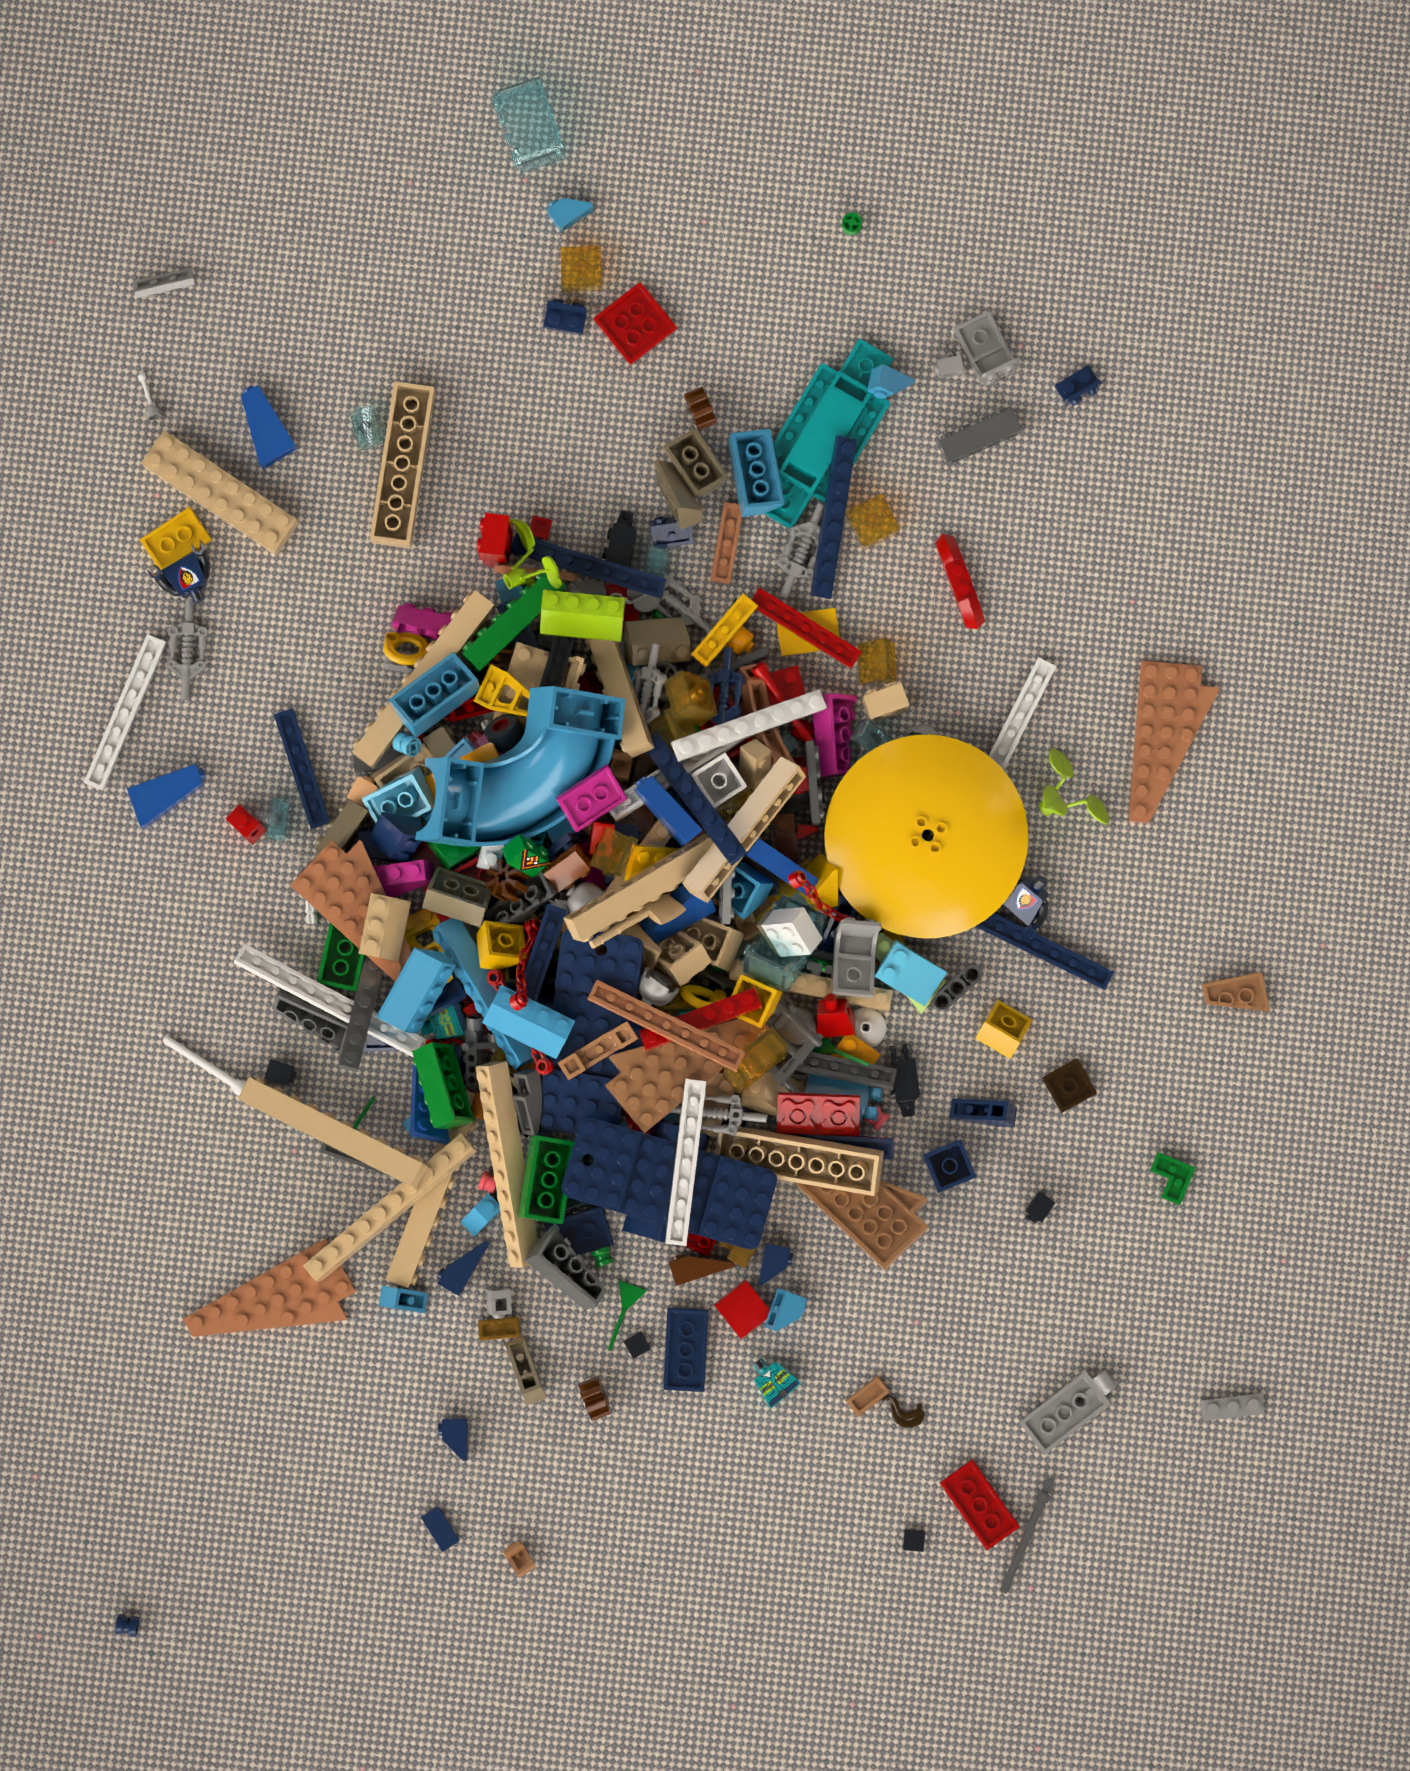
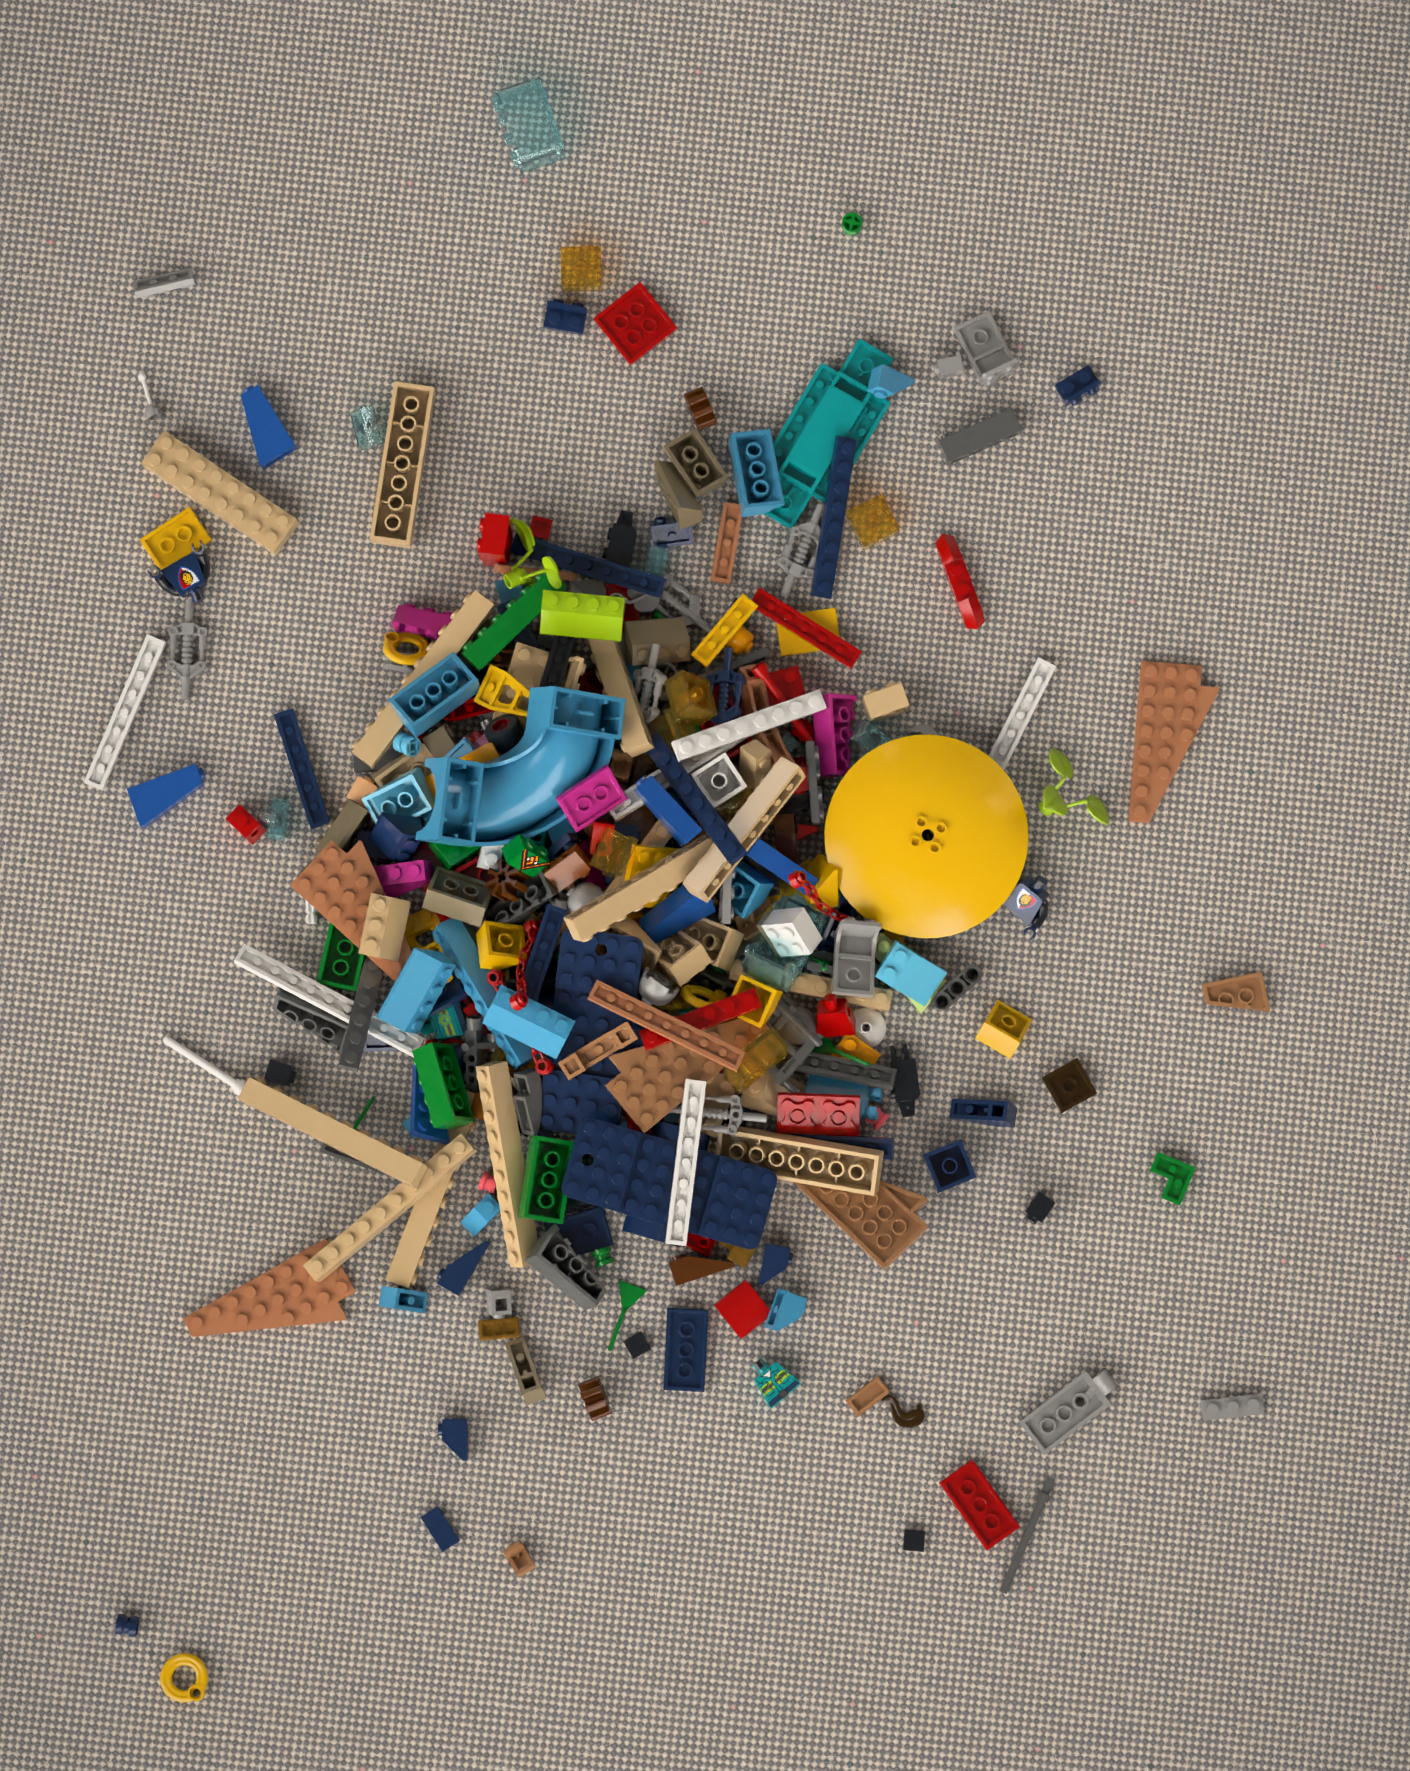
dark azure slope [546,198,594,233] -> none
tan piece [589,893,686,949] -> none
clear yellow bracket [858,638,896,684] -> none
dark blue plate [975,913,1114,991] -> none
none -> yellow piece [160,1653,209,1703]

